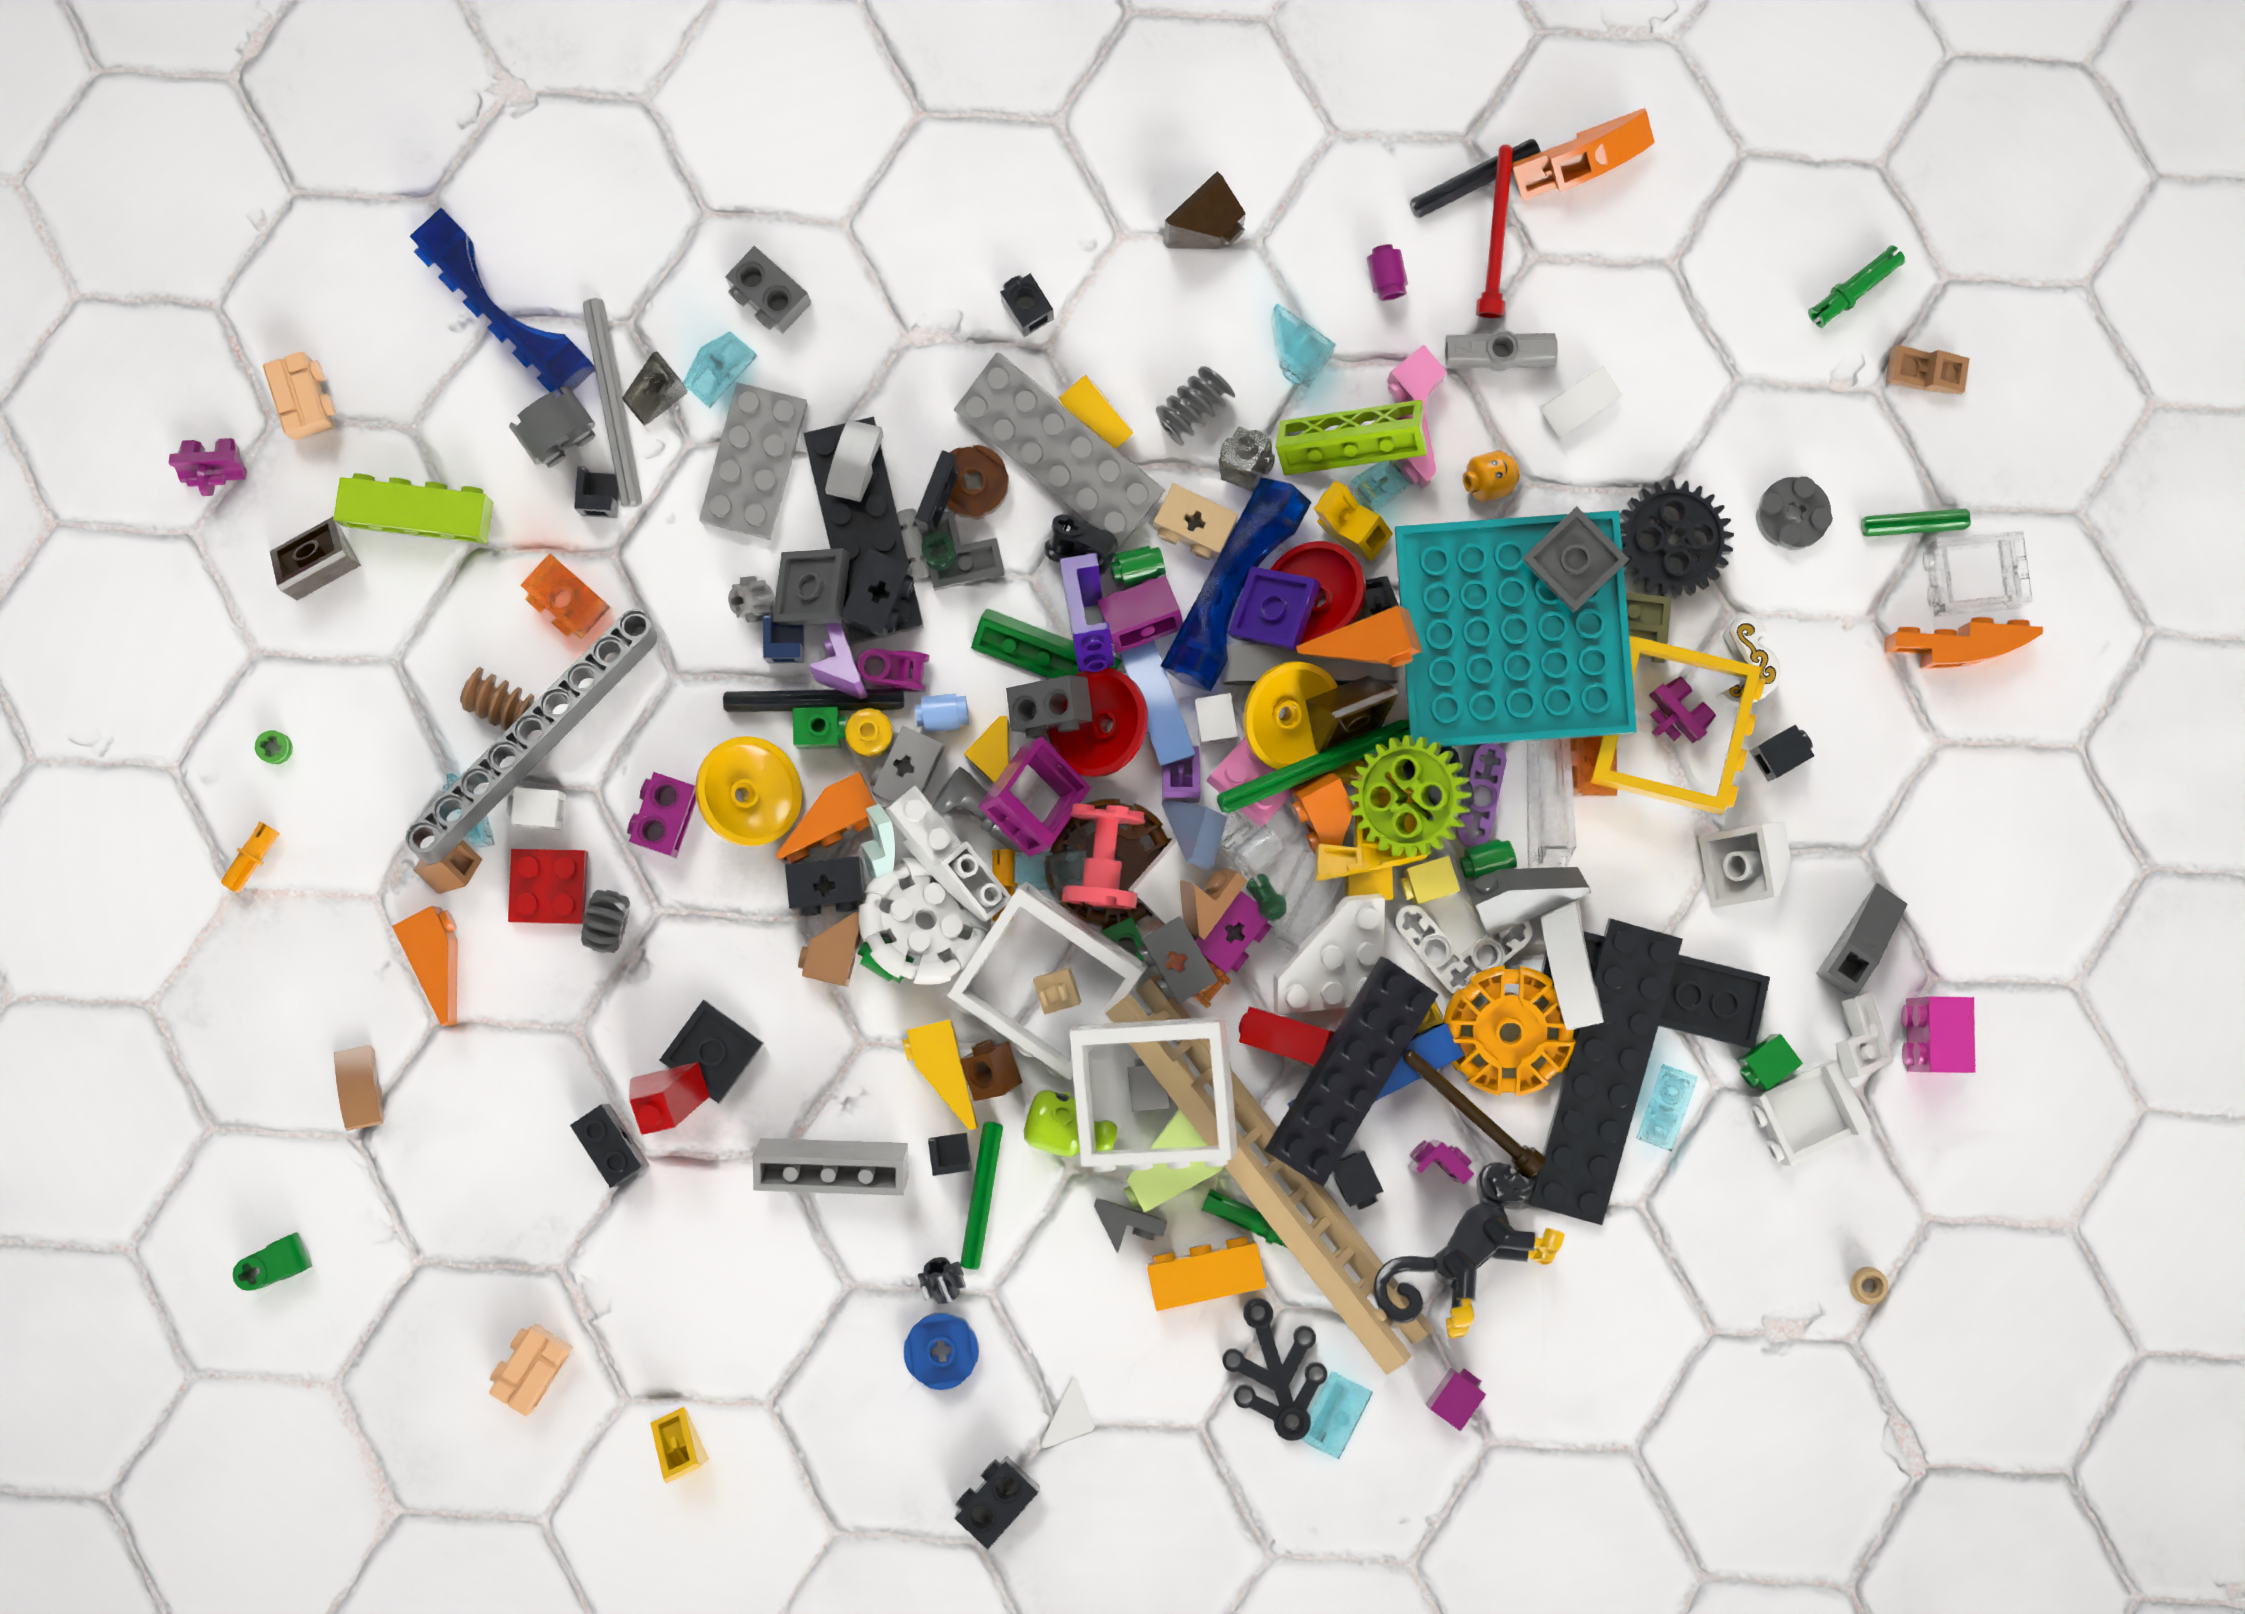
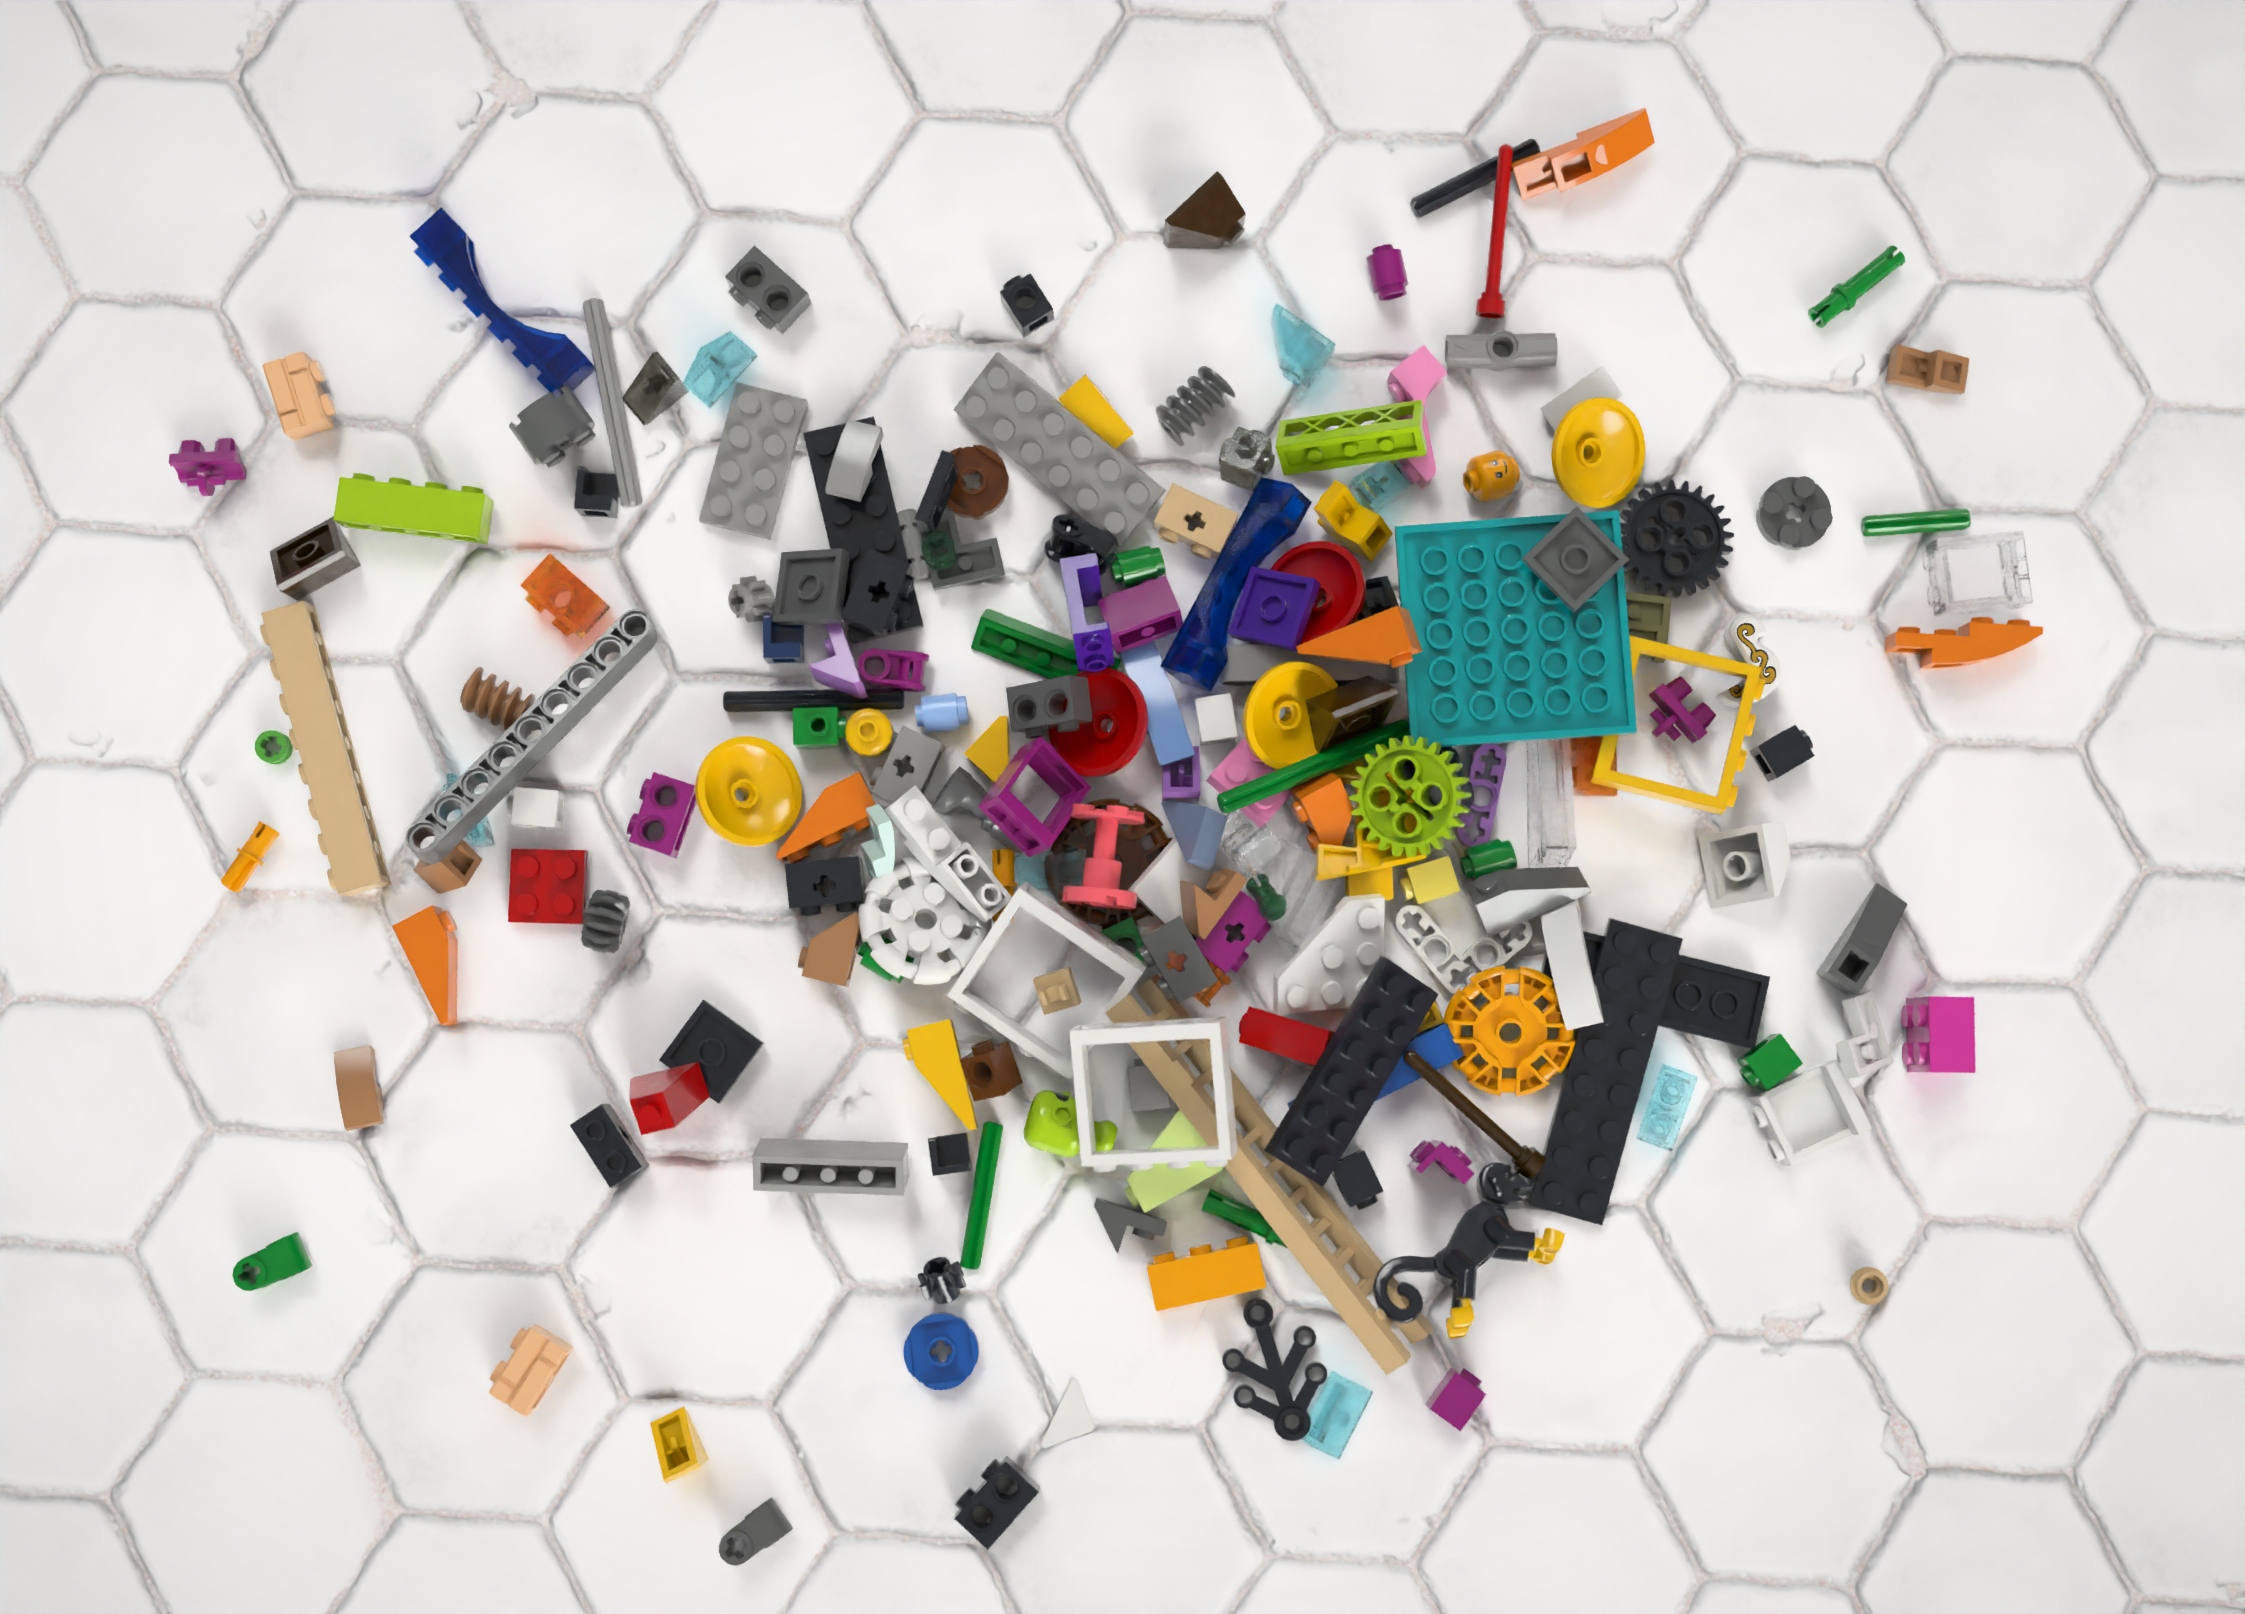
none -> tan brick [260,600,391,897]
none -> dark grey piece [718,1497,793,1566]
none -> yellow dish [1551,397,1645,508]

